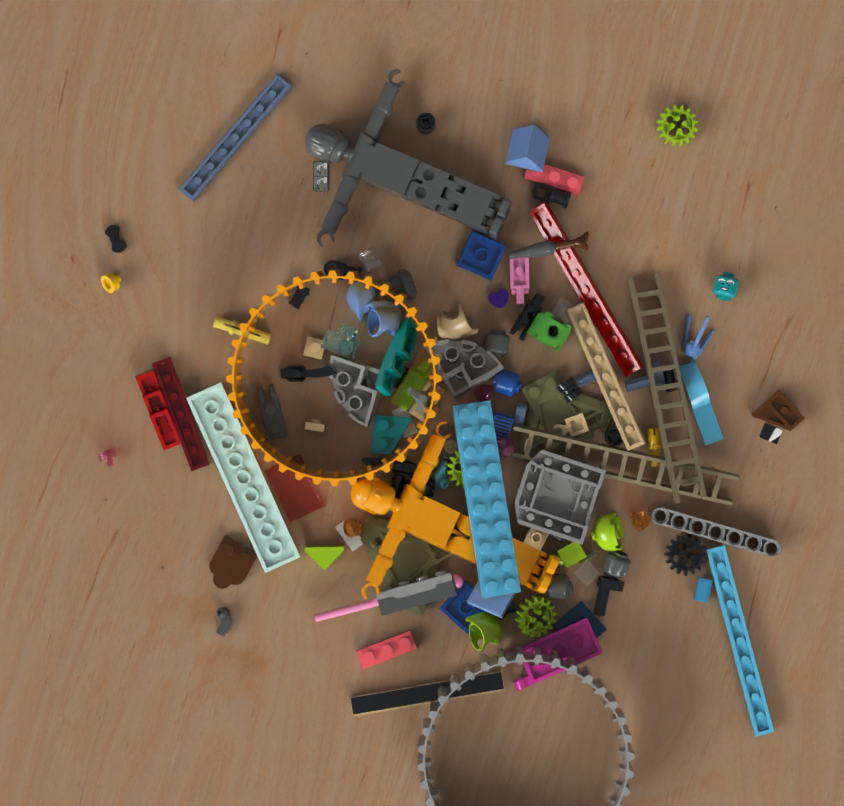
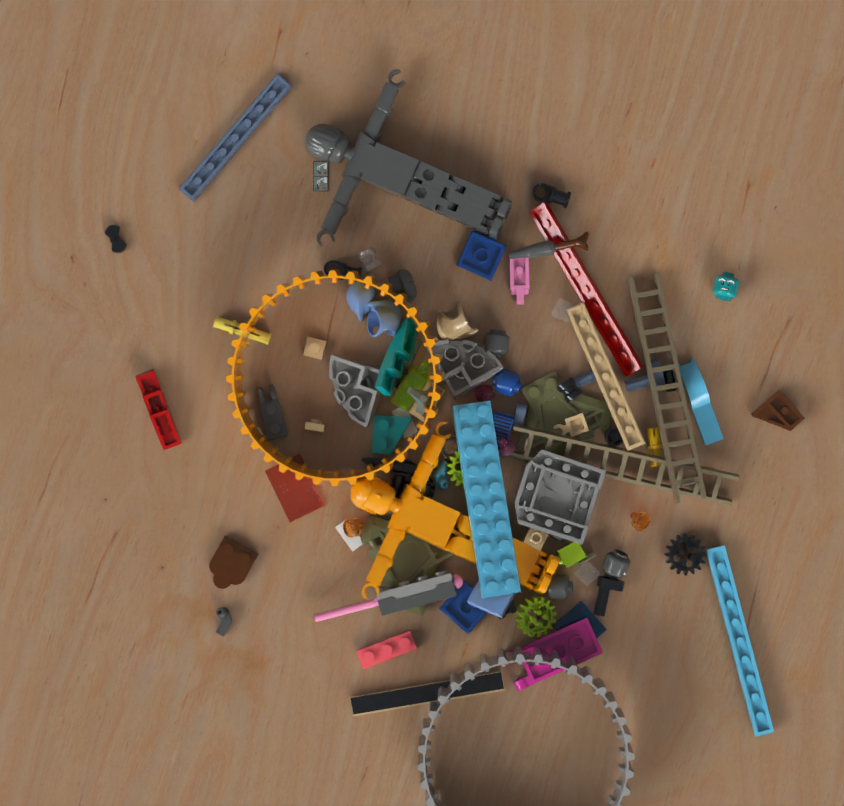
clear pink tile [97,448,118,467] -> none
yellow tile [101,272,121,293] -> none
dark red plate [152,357,210,471] -> none
light aqua plate [186,382,301,573] -> none
black piece [281,365,337,382] -> none
black pin [289,286,310,309] -> none
lime slope [305,545,345,570] -> none
clear light blue brick [321,324,360,360] -> none
black wheel [416,113,435,134] -> none
lime piece [465,611,503,651] -> none
dark purple piece [489,289,509,308] -> none
medium blue slope [505,124,550,172] -> none
black hinge [509,293,545,341] -> none
coral plate [524,164,584,196] -> none
bright green brick [526,311,571,352] -> none
lime cylinder [591,512,624,551] -> none
light grey beam [650,507,781,557] -> none
lime gear [656,105,698,147] -> none
medium blue plant [681,315,715,359] -> none
dark azure piece [694,577,713,603] -> none
black sticker [760,423,782,444] -> none

